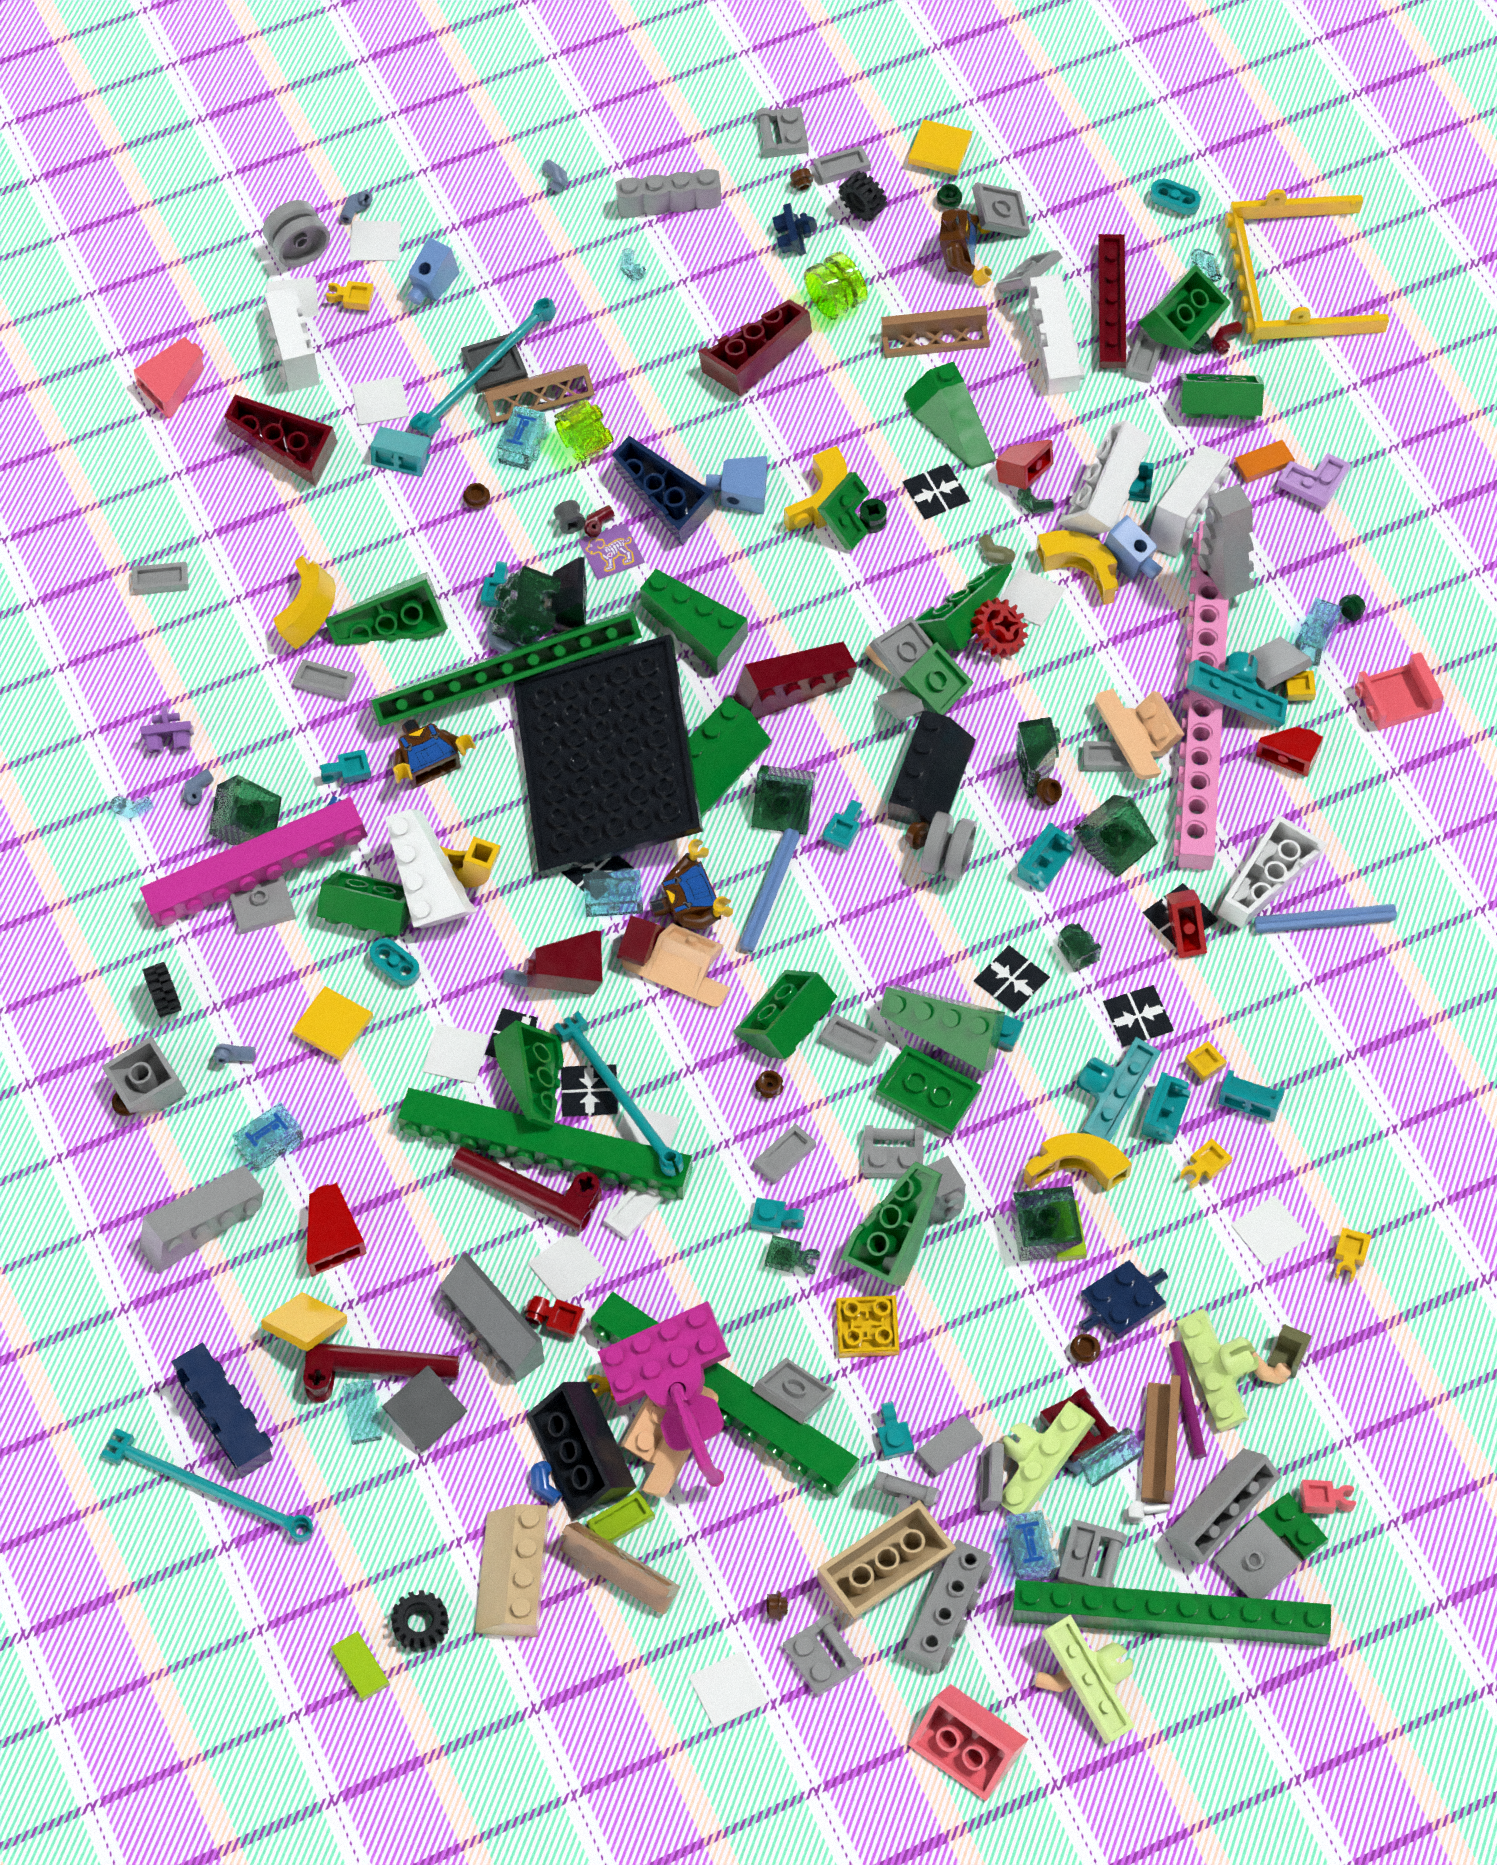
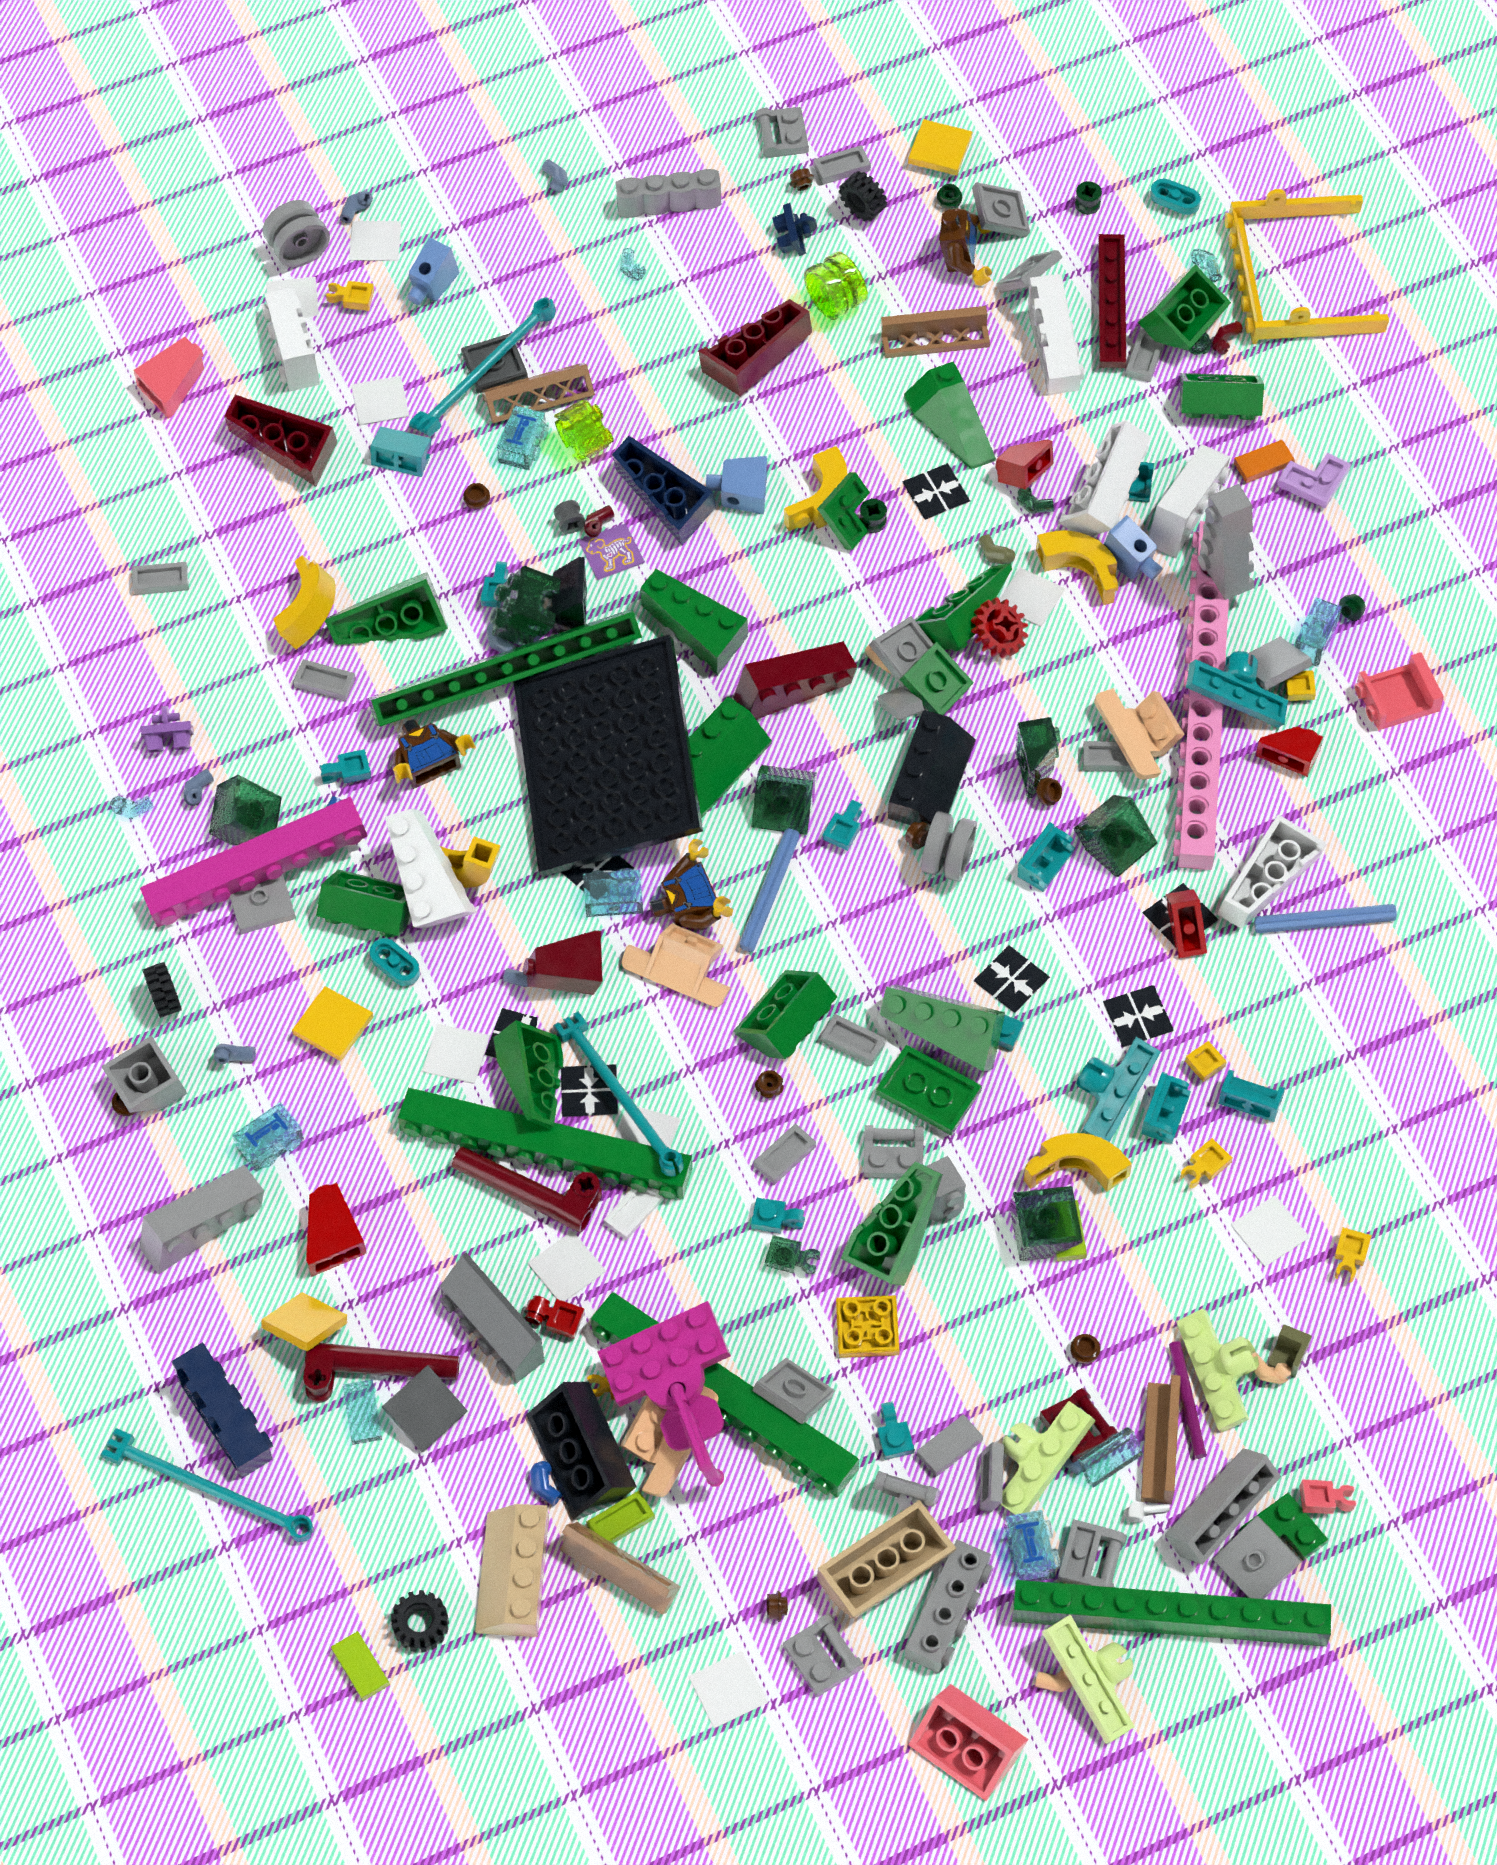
dark red slope [617,915,666,967] -> none
clear green brick [1057,923,1102,973] -> none
dark blue plate [1079,1260,1168,1340] -> none
none -> dark green wheel [1075,181,1102,215]

